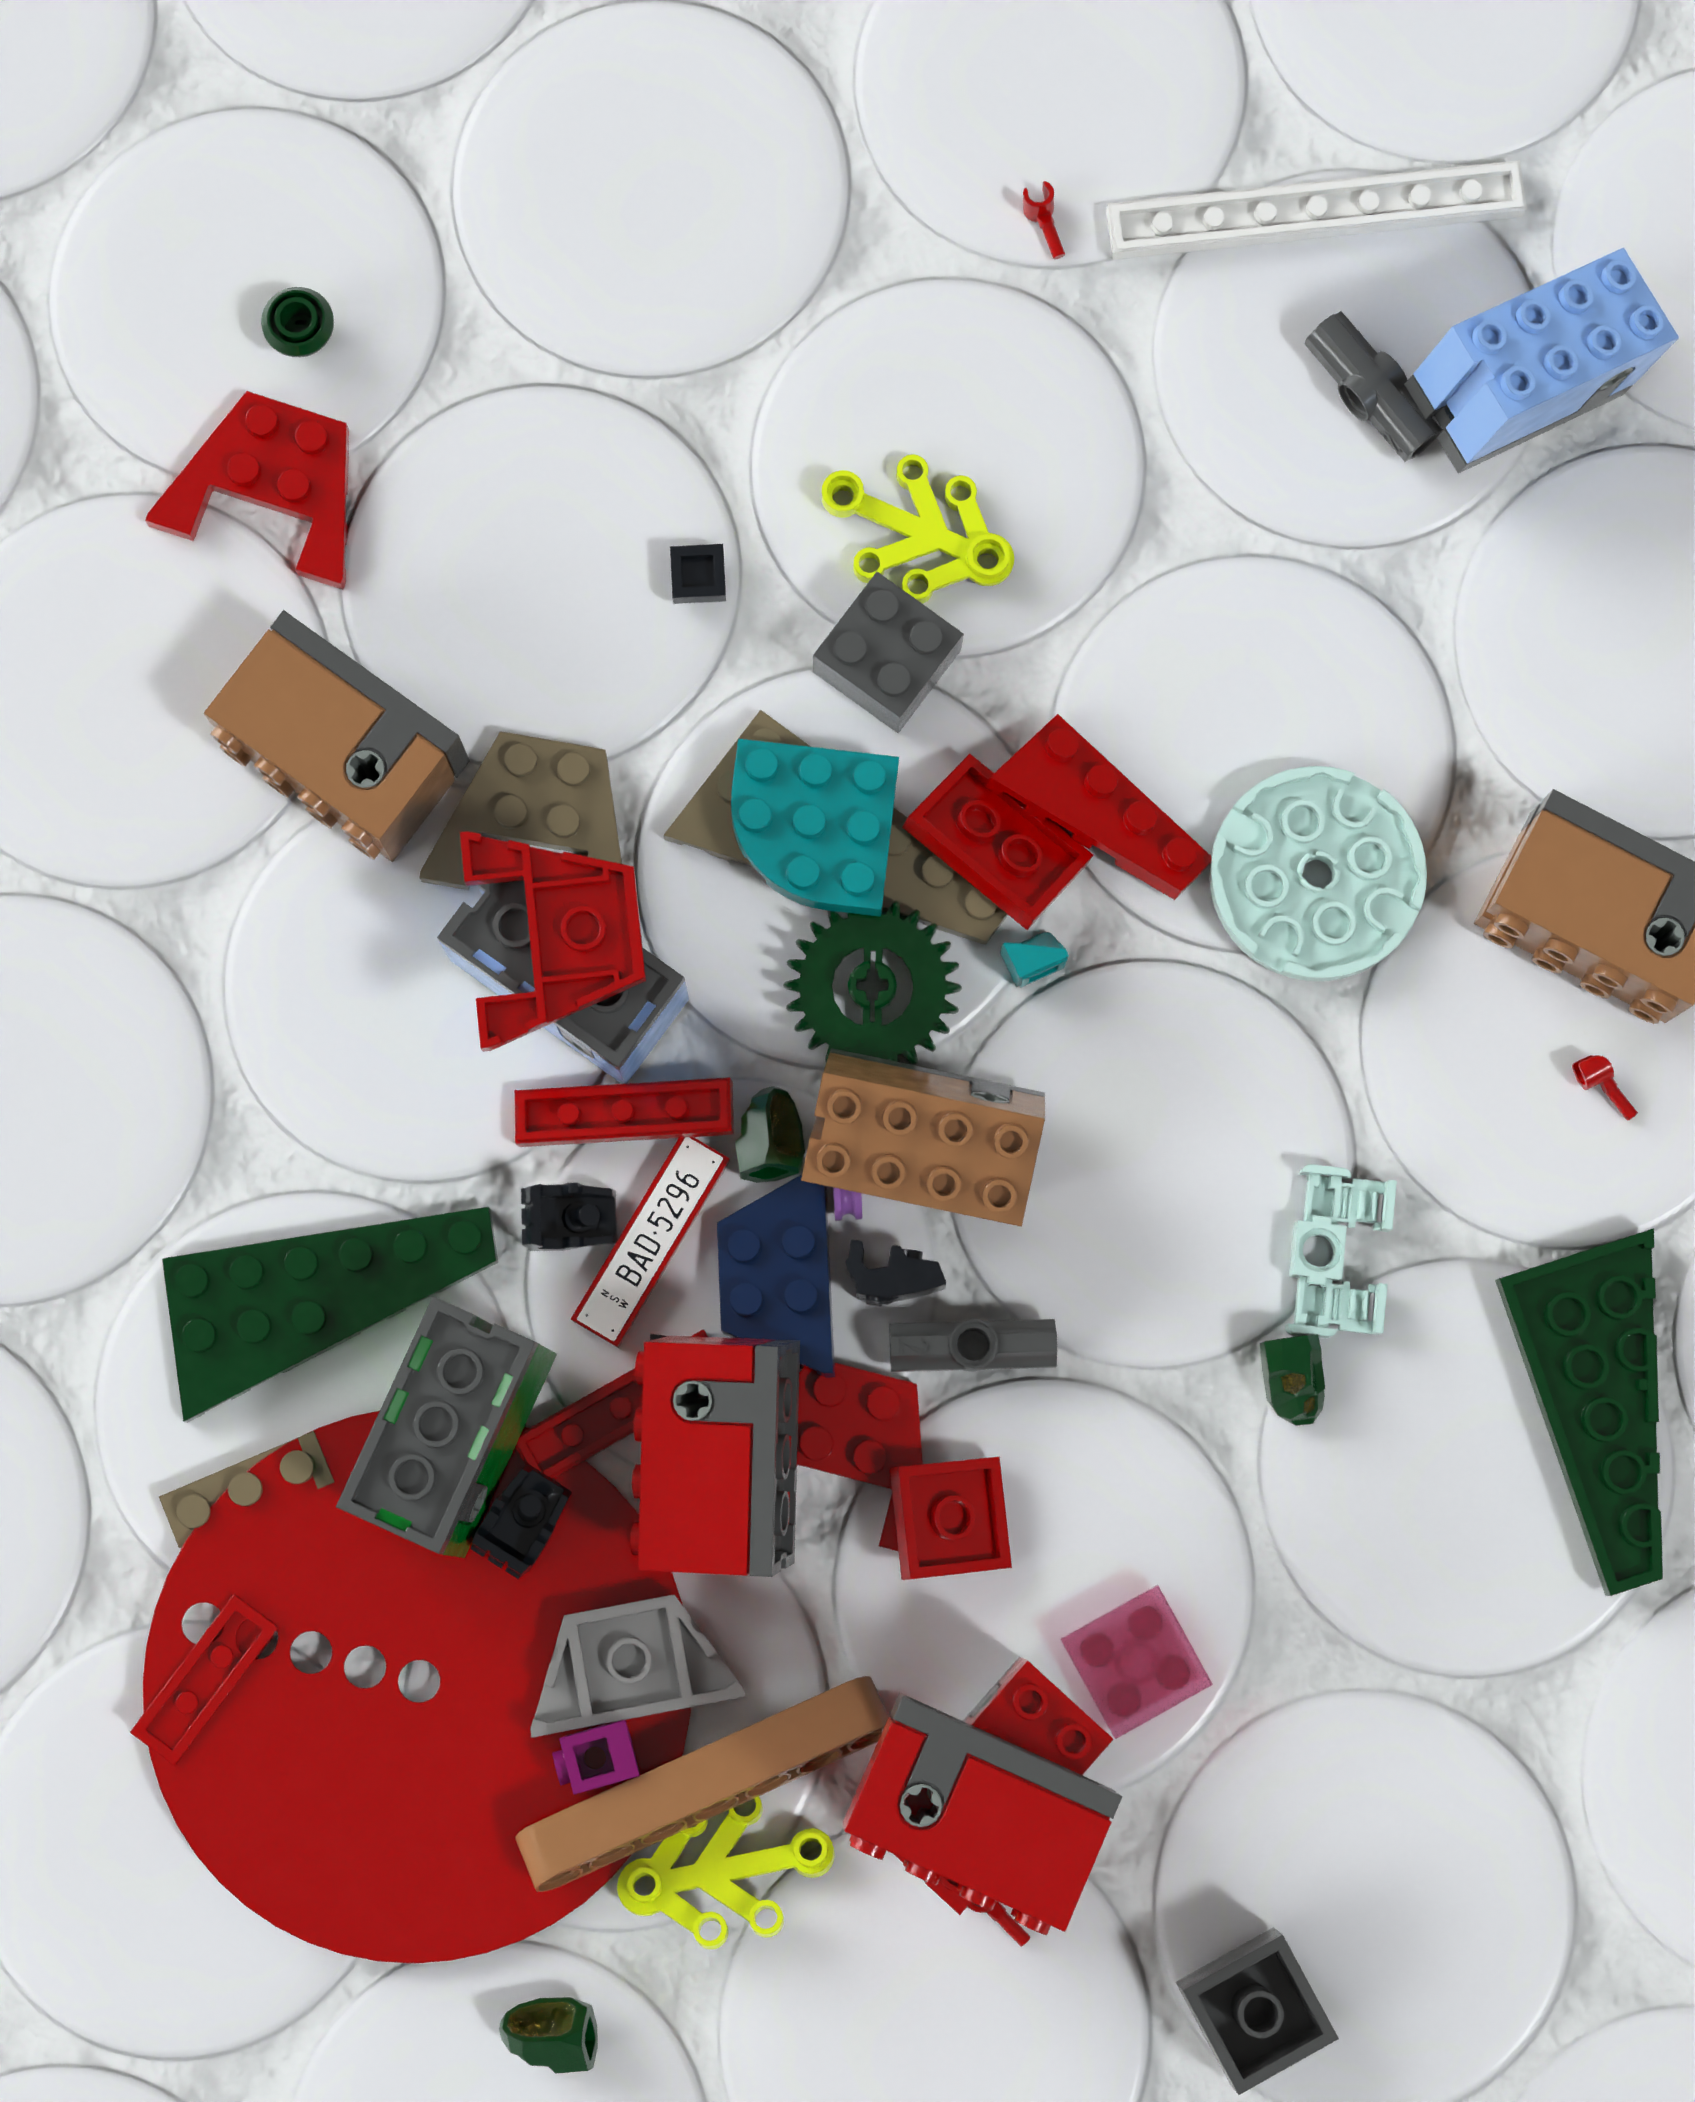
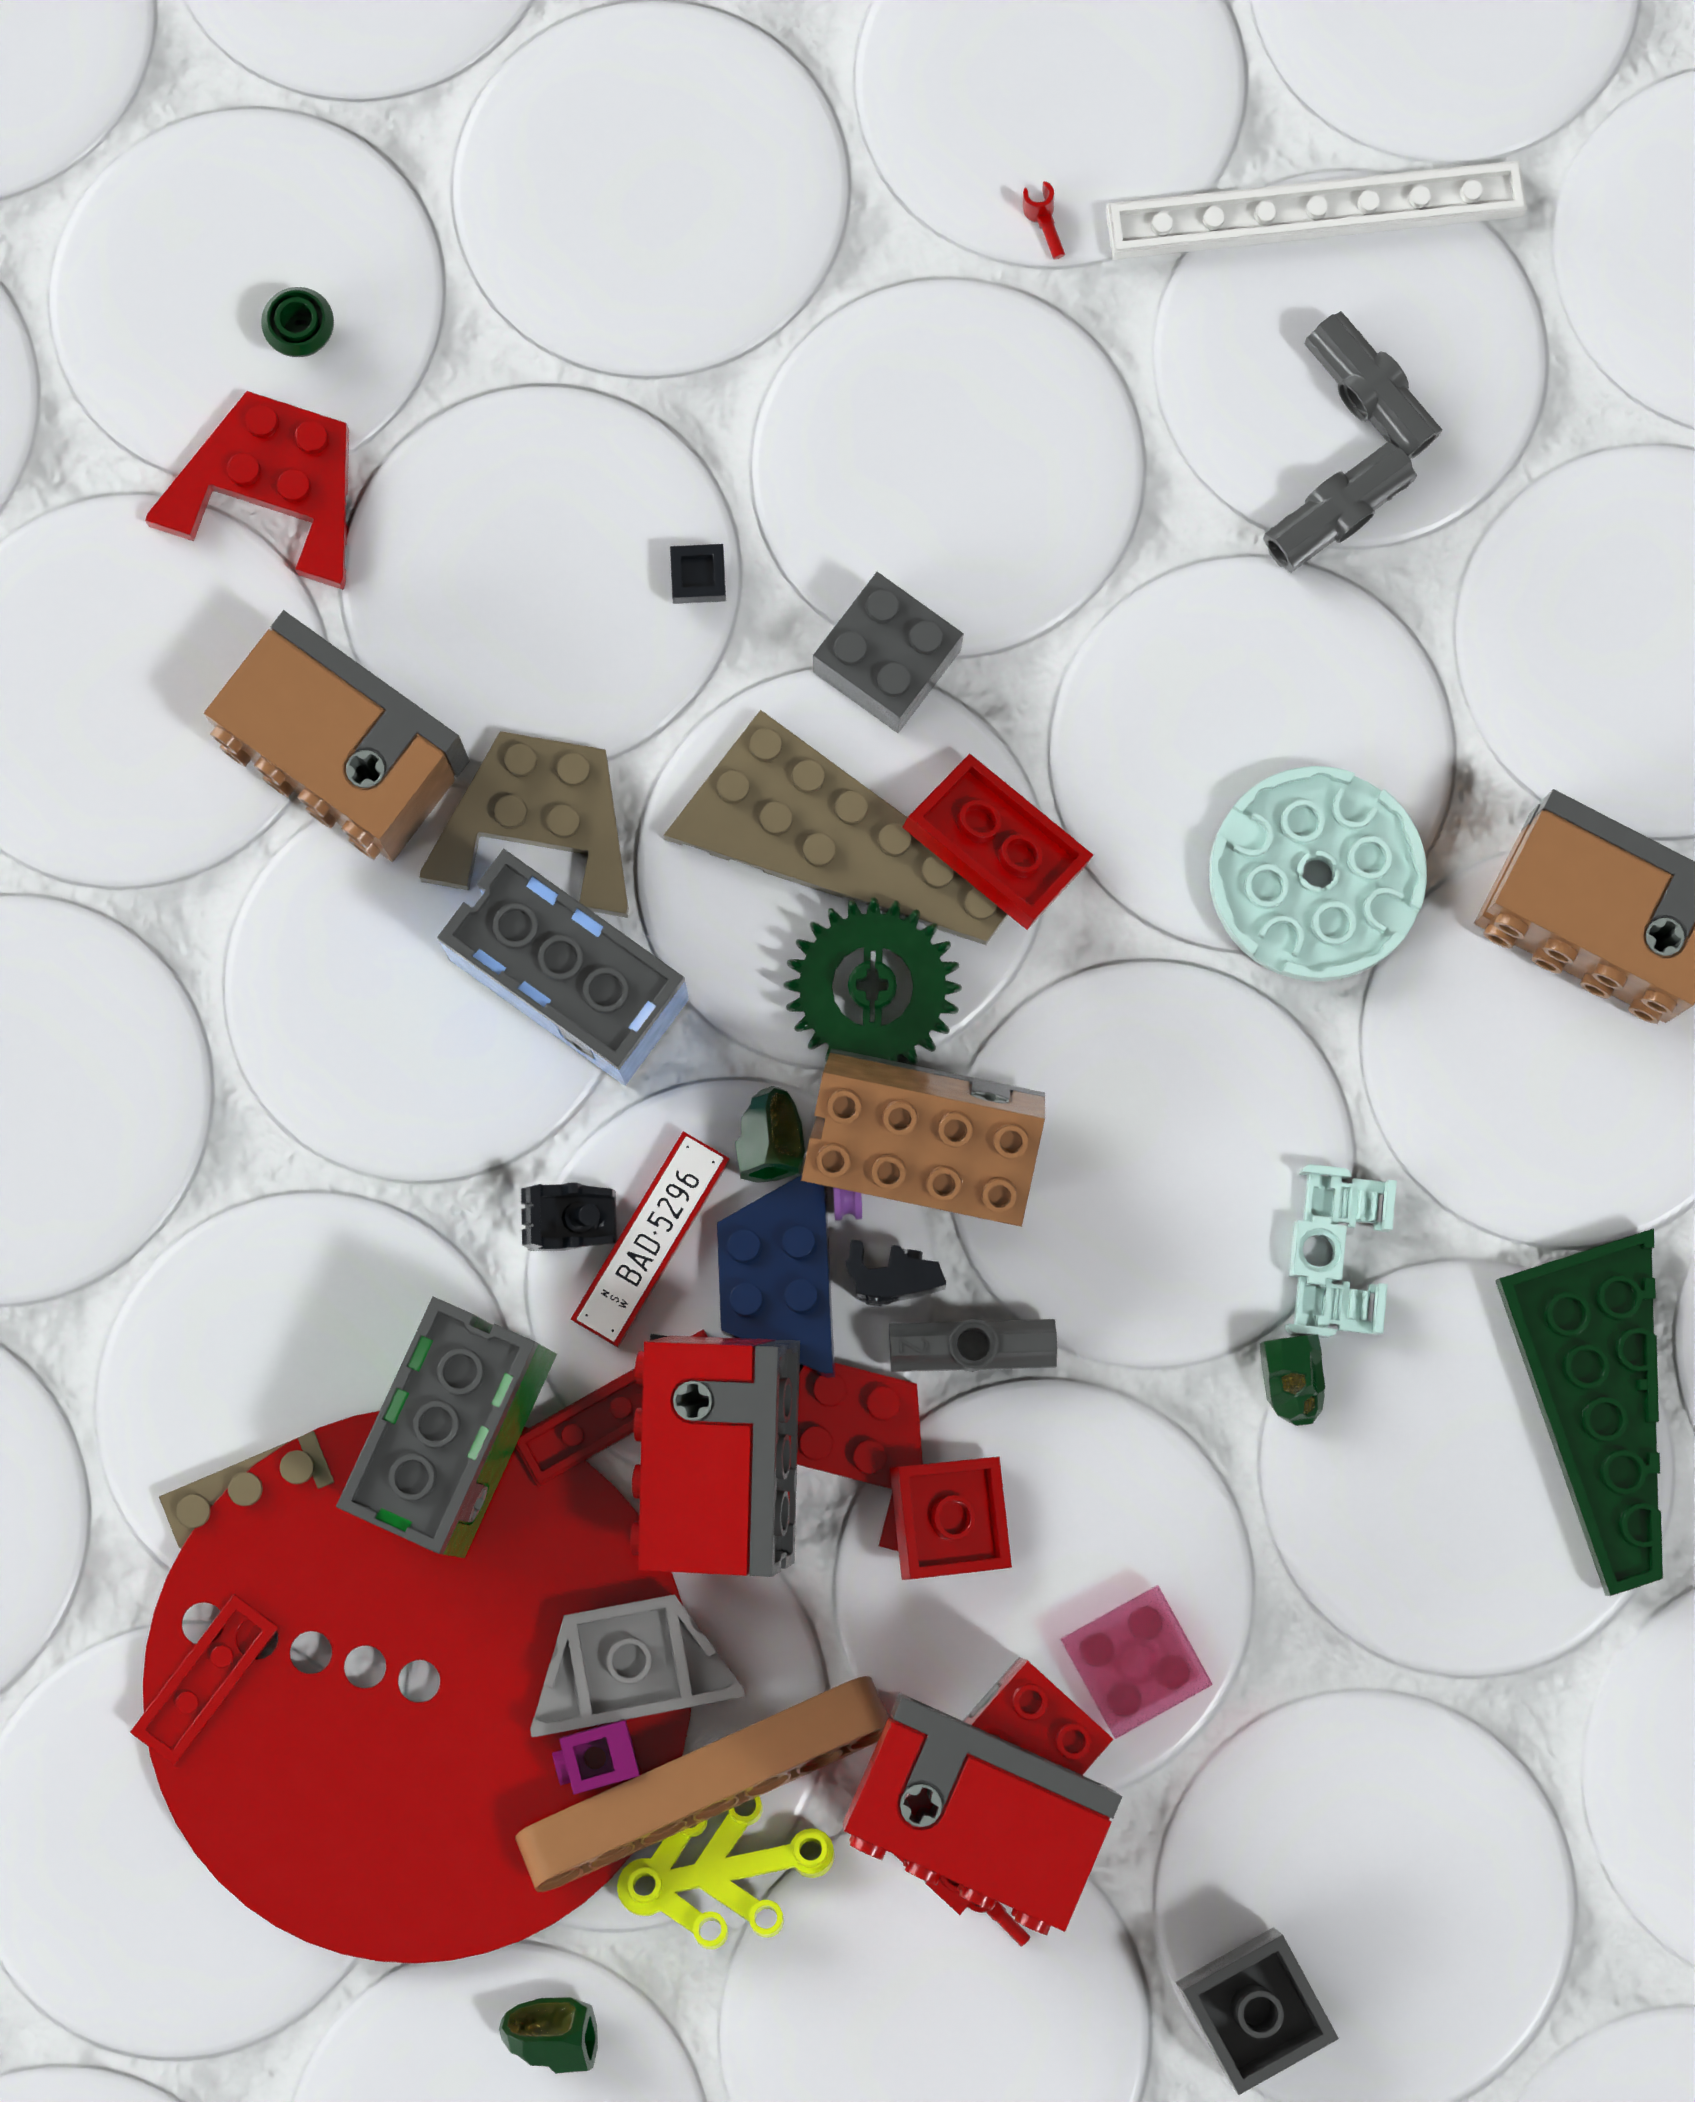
dark green wing [162,1207,498,1423] -> none
red wing [460,831,646,1052] -> none
black hand [470,1464,572,1579] -> none
red tile [514,1077,734,1147] -> none
teal plate [731,739,899,917] -> none
neon yellow plant [822,454,1014,604] -> none
red wing [984,714,1211,900] -> none
teal slope [1000,932,1069,988] -> none
light blue piece [1404,247,1679,474] -> none
red hand [1572,1055,1638,1121] -> none
none -> dark grey piece [1263,441,1417,573]

